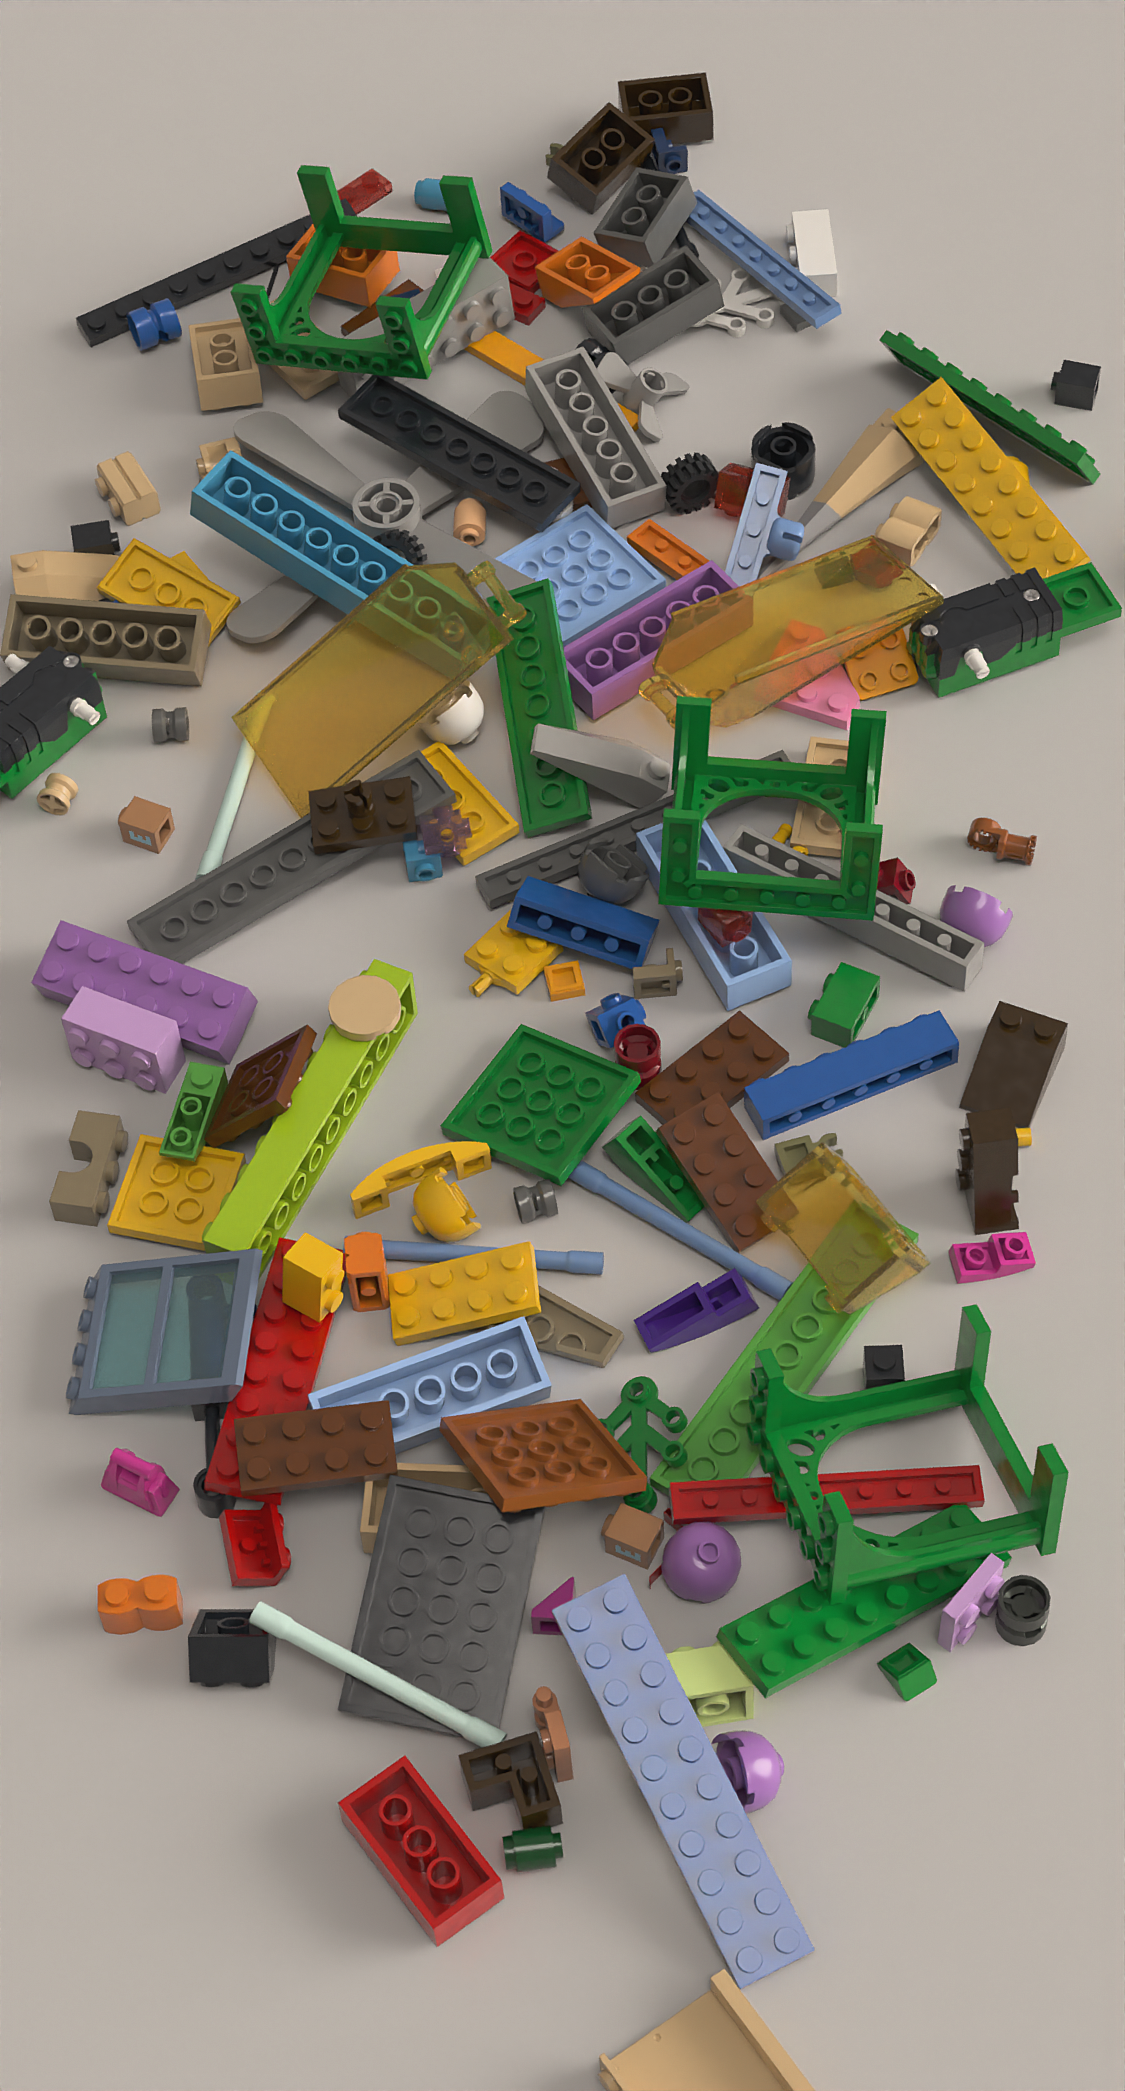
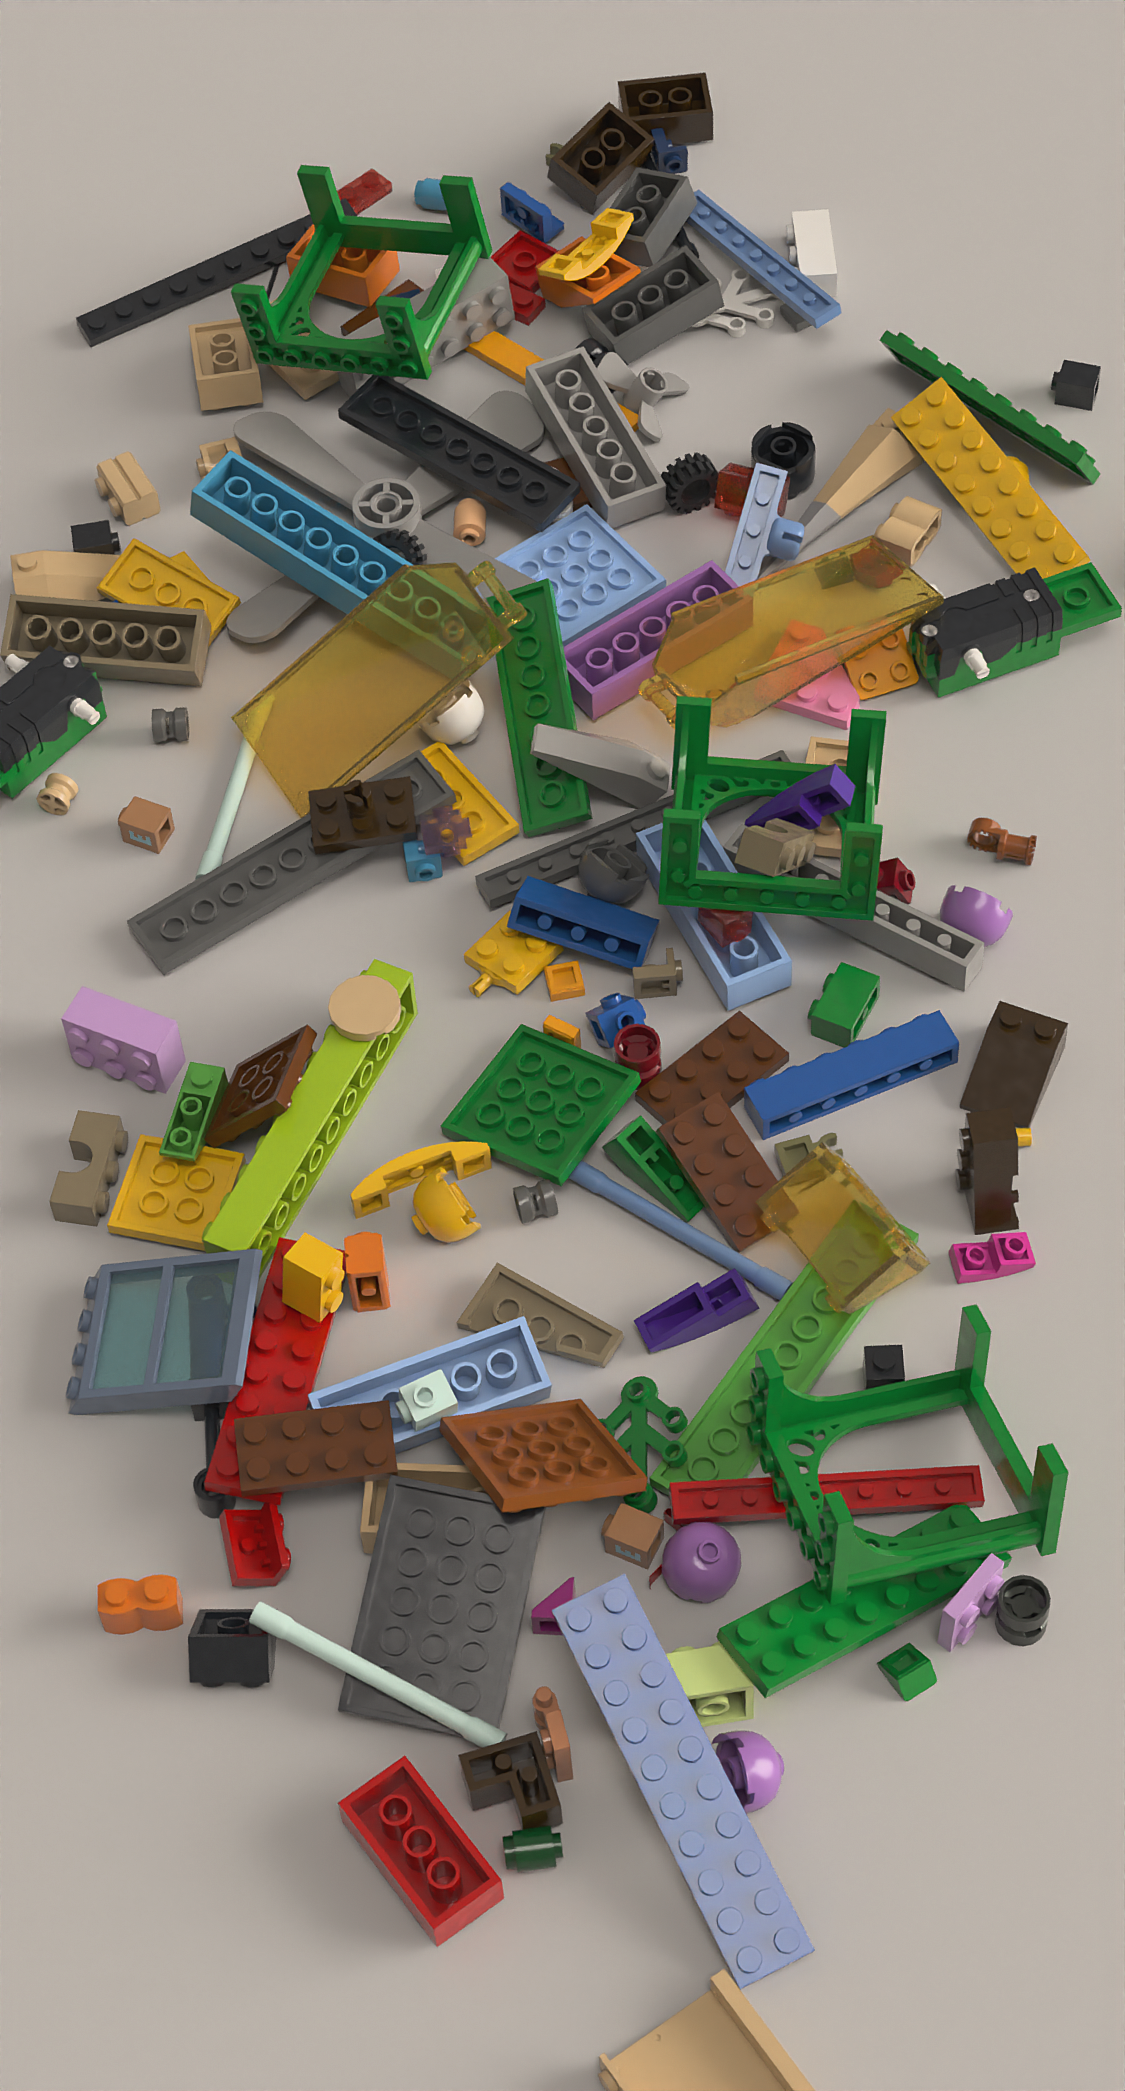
medium lavender brick [31,920,258,1065] -> none
dark pink piece [101,1448,180,1517] -> none
blue wheel [126,298,182,351] -> none
medium blue piece [343,1236,604,1275] -> none
yellow plate [388,1241,541,1346] -> none
orange plate [627,519,709,580] -> none
none -> light aqua brick [395,1369,458,1432]
none -> yellow slope [538,208,634,281]
none -> light orange tile [543,1015,581,1048]
none -> dark tan arch [734,818,816,877]
none -> dark purple slope [744,764,855,830]

